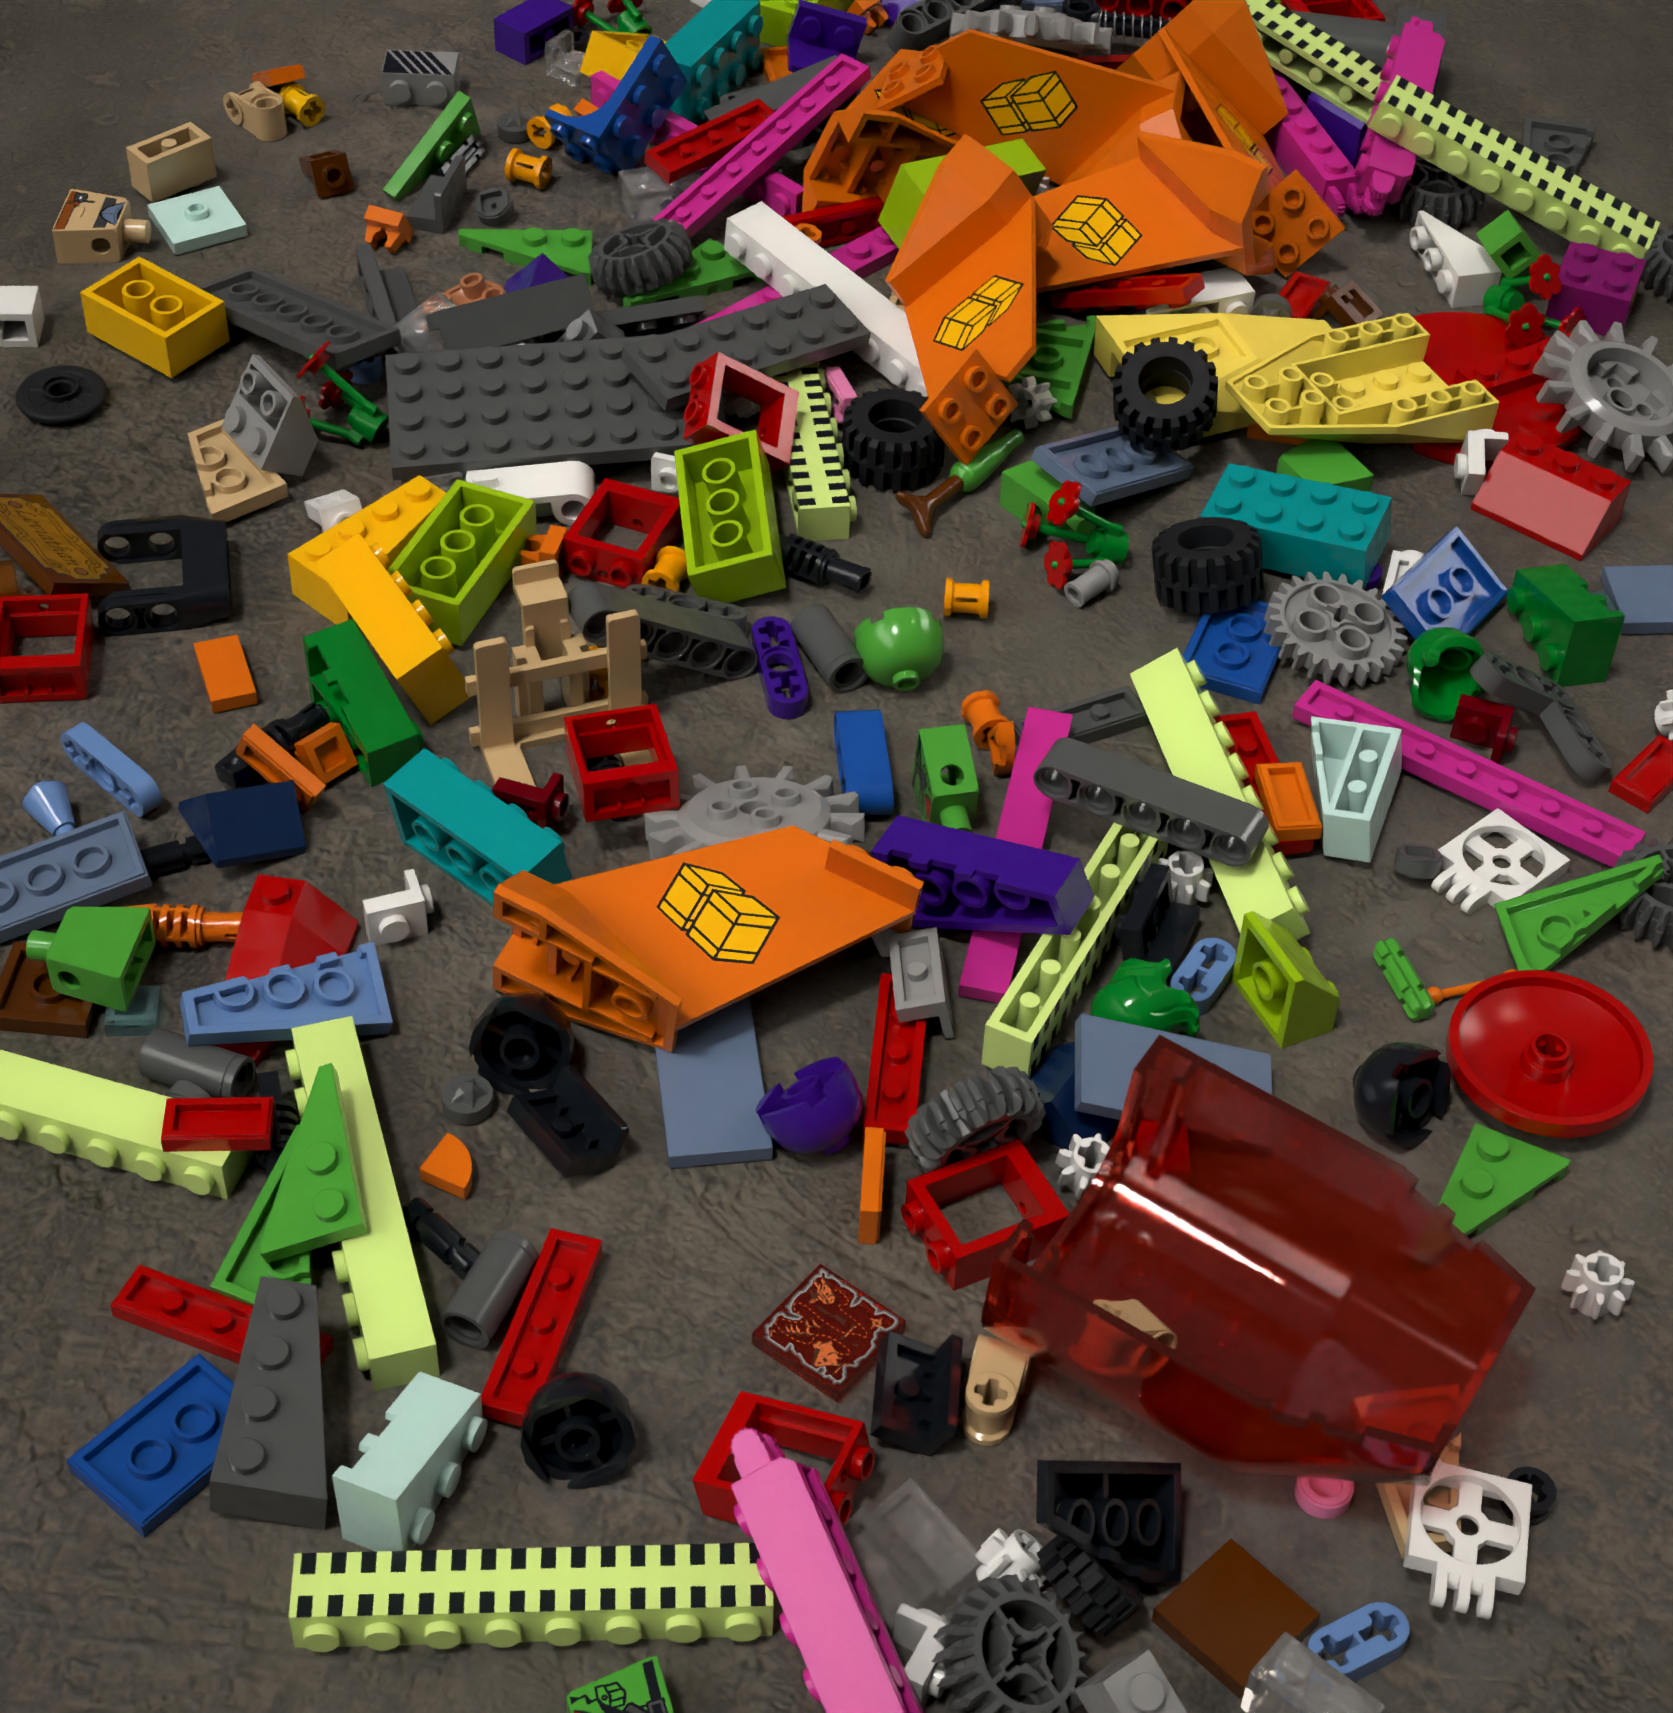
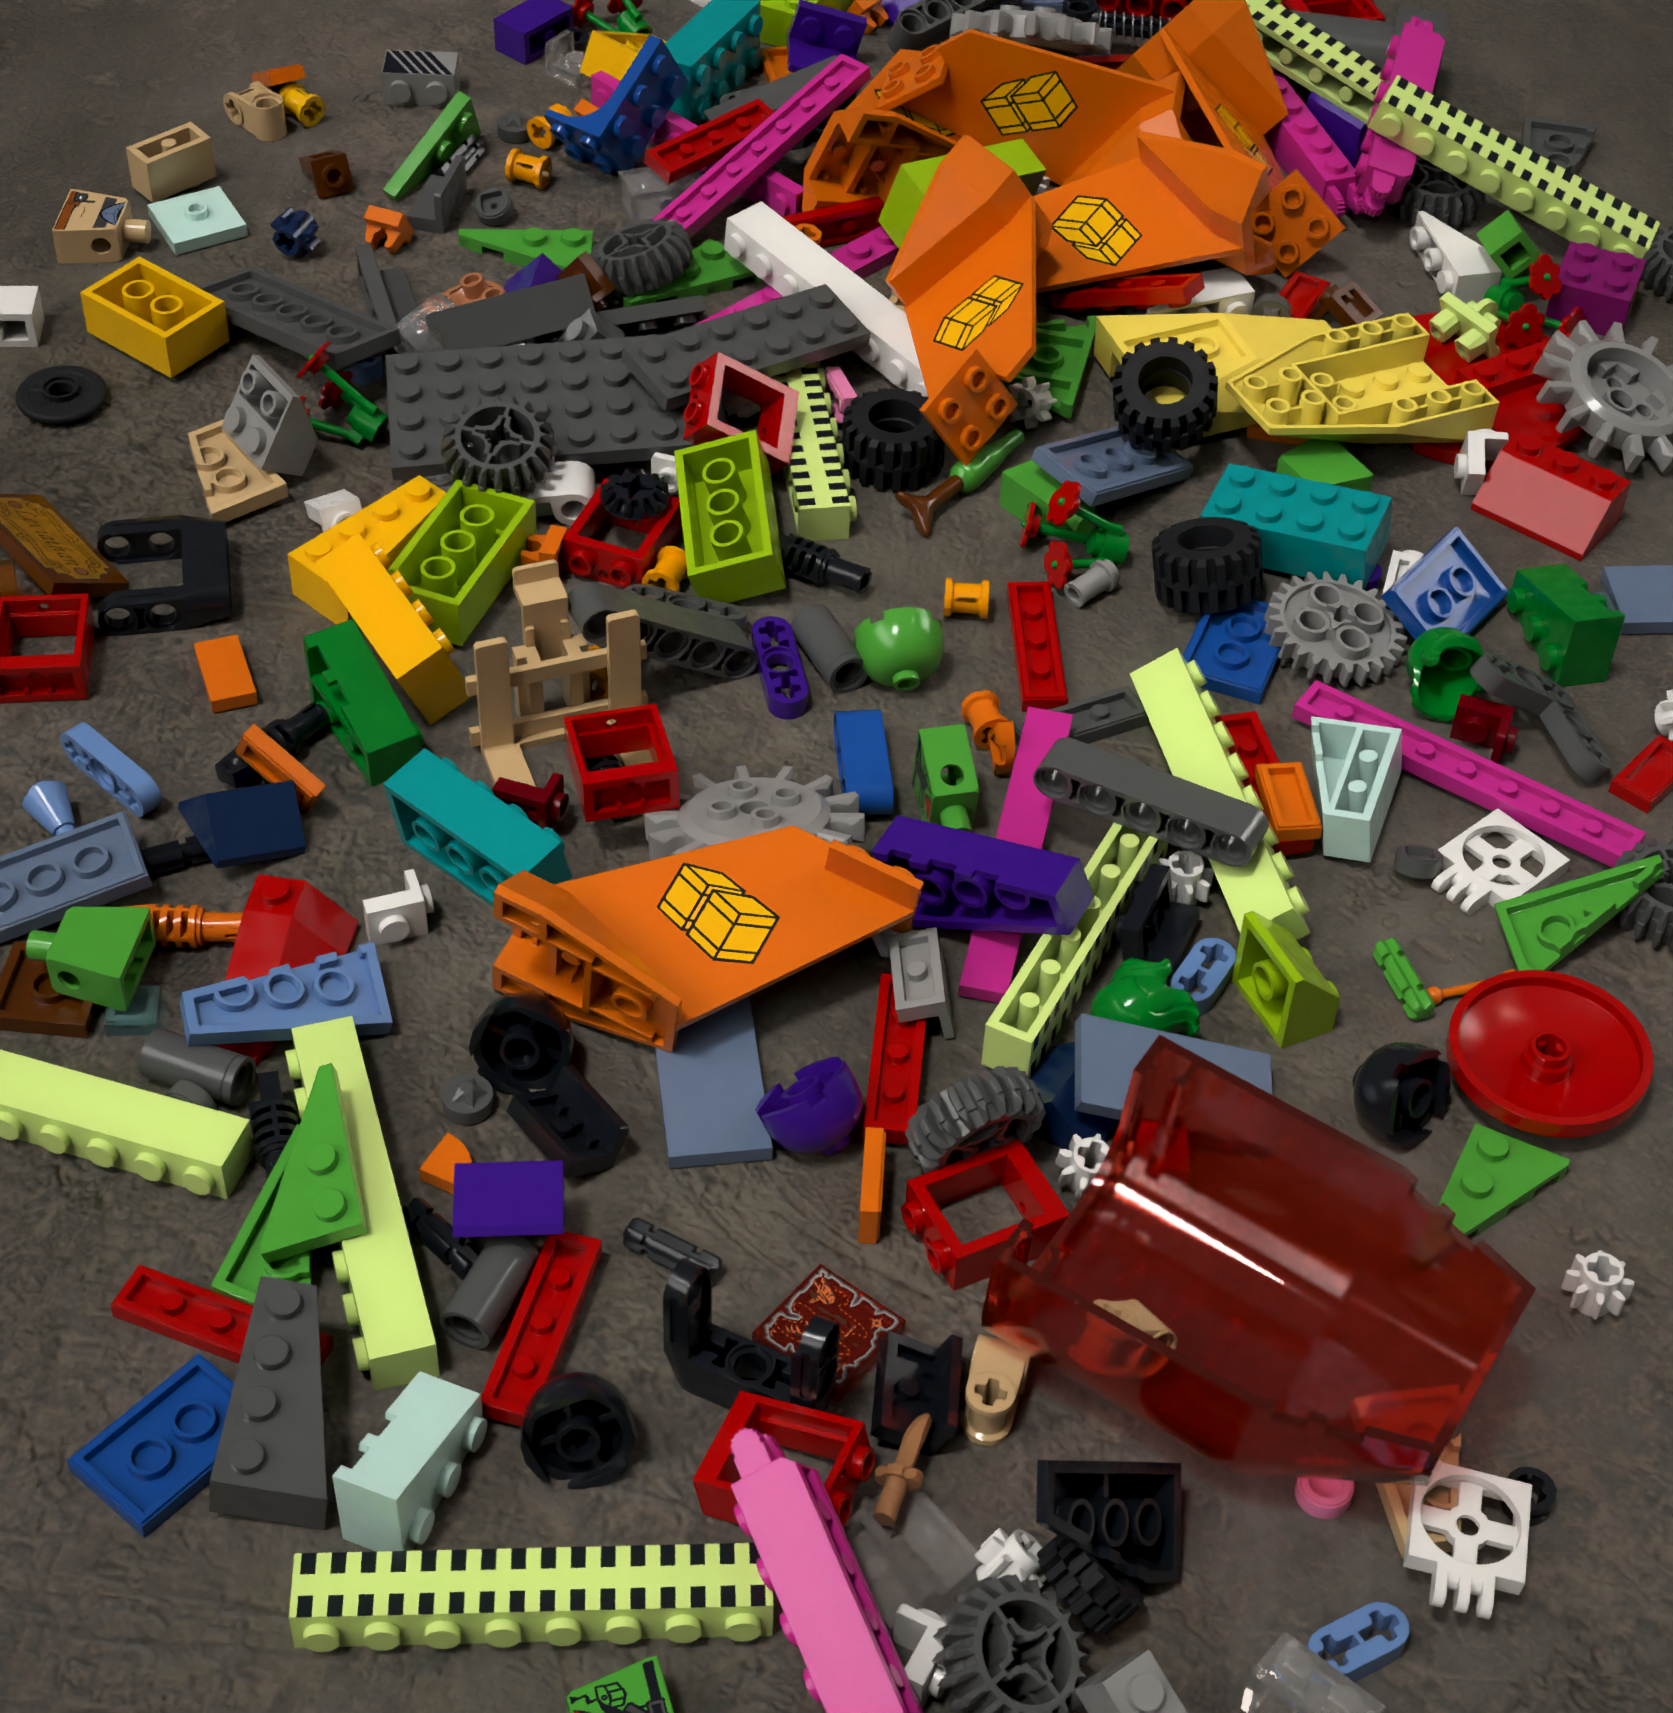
red tile [161,1097,276,1152] -> none
orange tile [294,722,358,784] -> none
reddish brown tile [1151,1538,1320,1699] -> none
none -> dark blue gear [270,207,321,259]
none -> dark grey gear [440,394,557,496]
none -> dark purple slope [453,1160,566,1237]
none -> reddish brown bracket [556,251,616,312]
none -> black gear [600,469,669,520]
none -> black axle [623,1217,722,1285]
none -> black connector [663,1258,840,1412]
none -> medium nougat piece [873,1413,932,1526]
none -> red tile [1006,582,1067,712]
none -> yellowish green hips [1429,291,1501,363]

